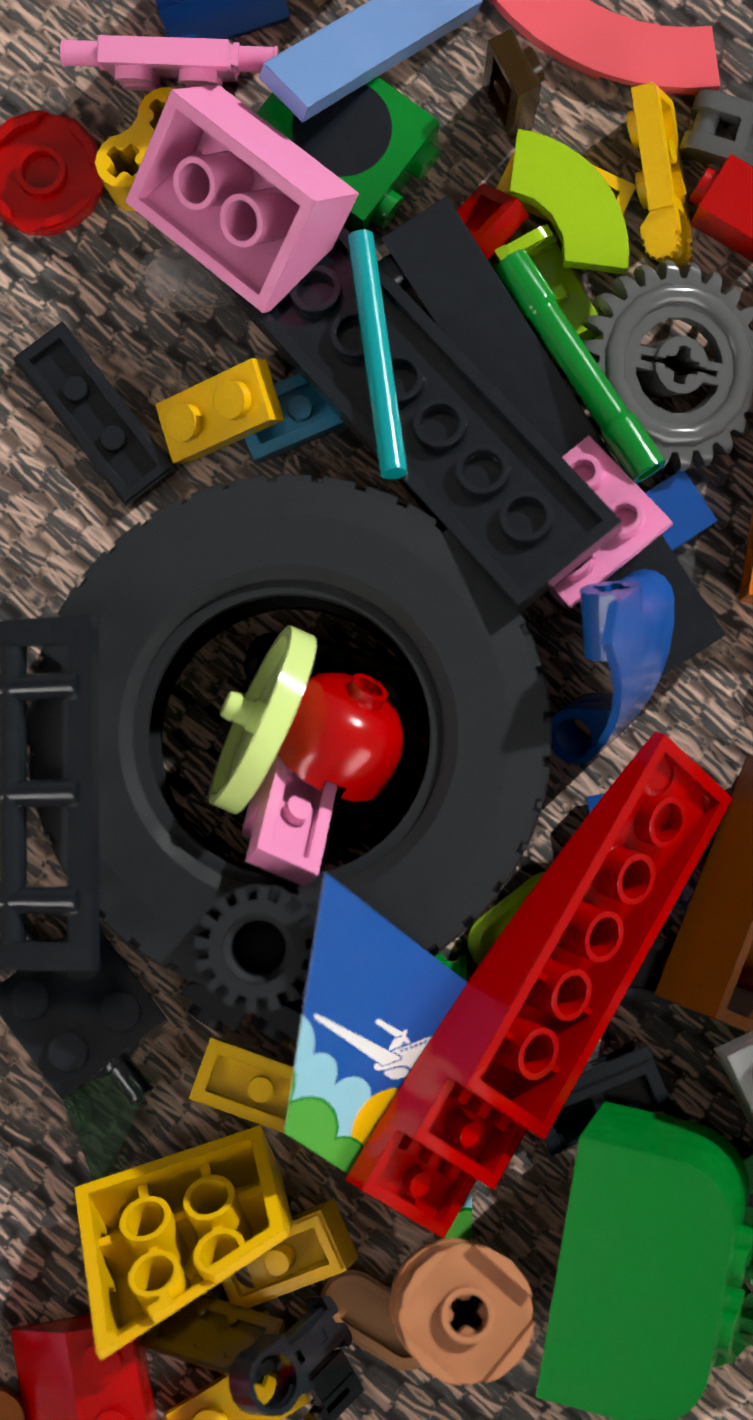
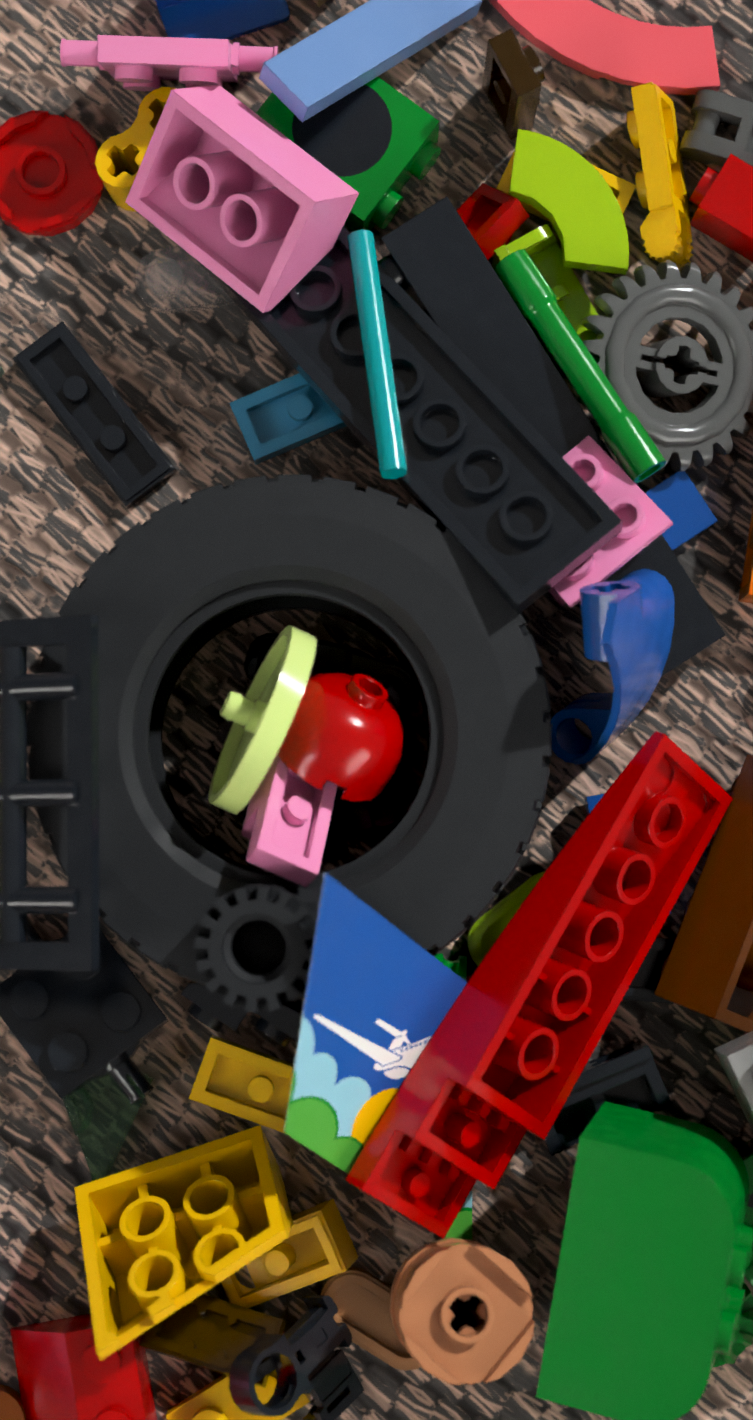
yellow plate [155,358,284,464] -> none

